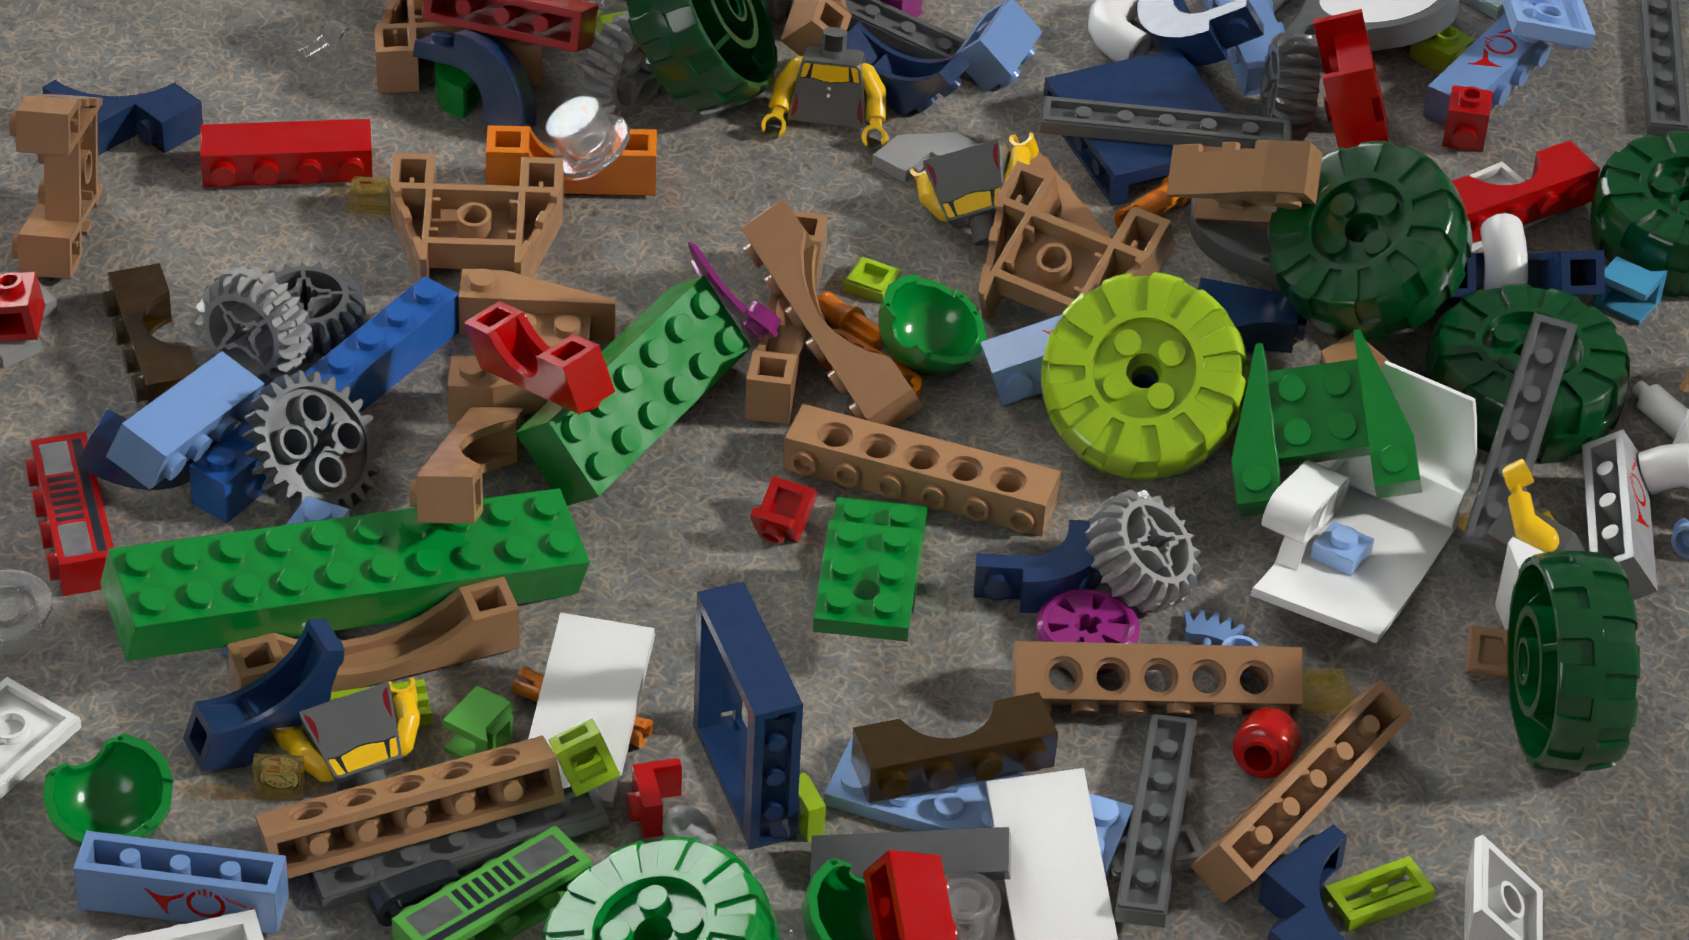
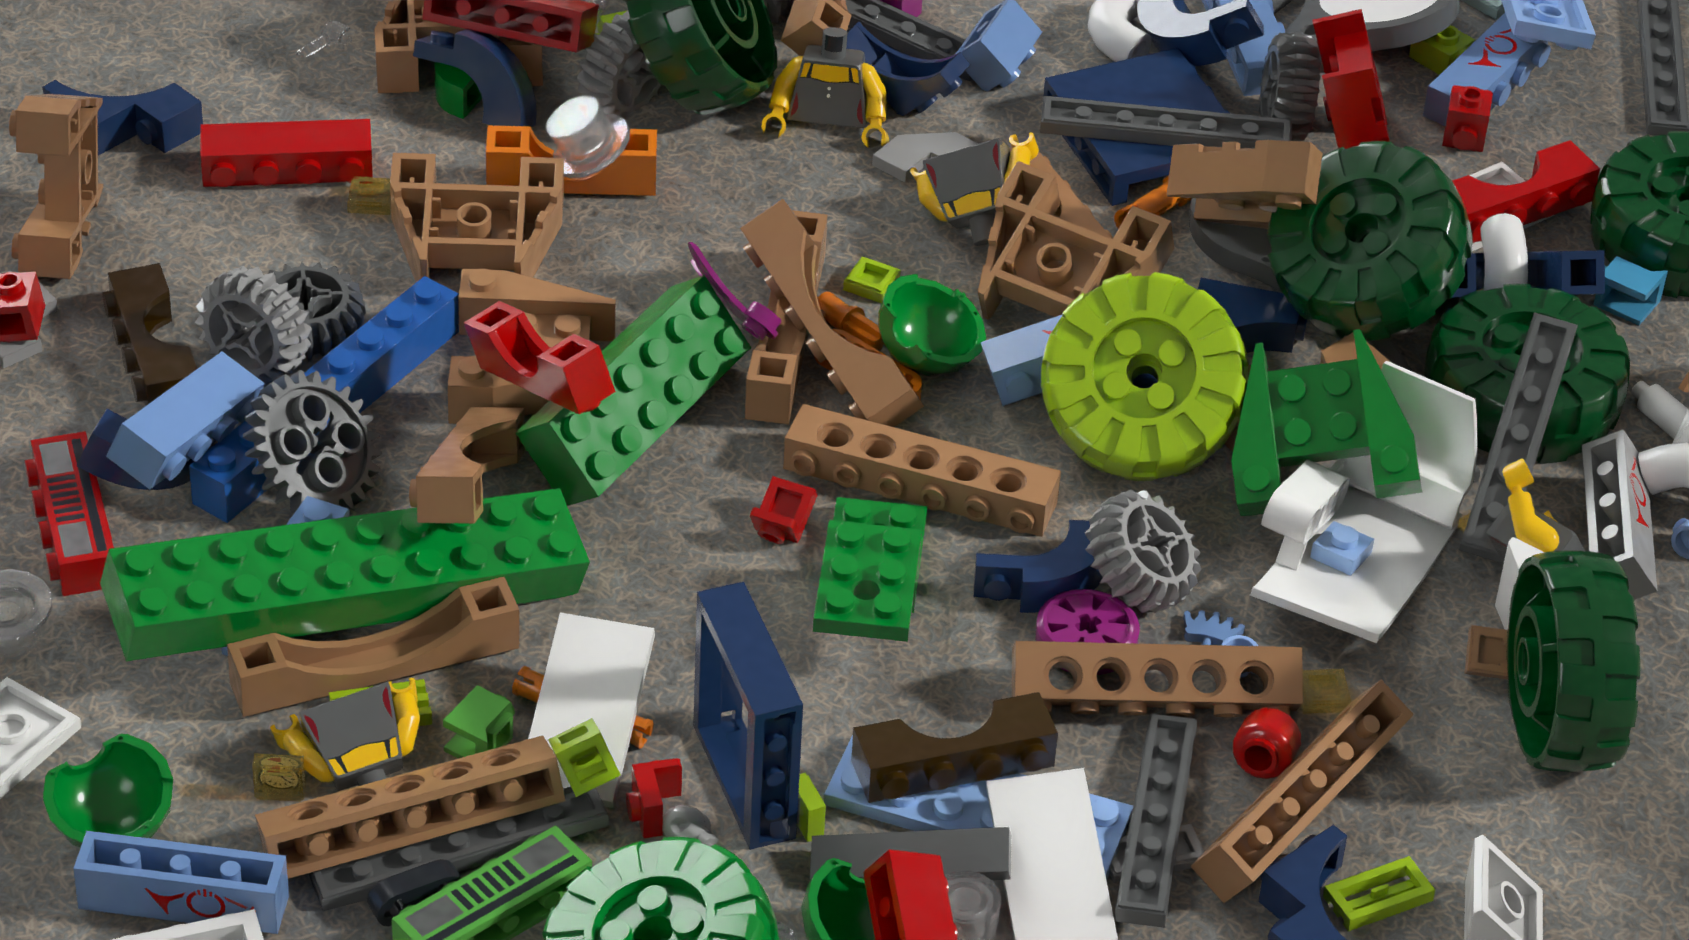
dark blue arch [183,619,345,771] -> none

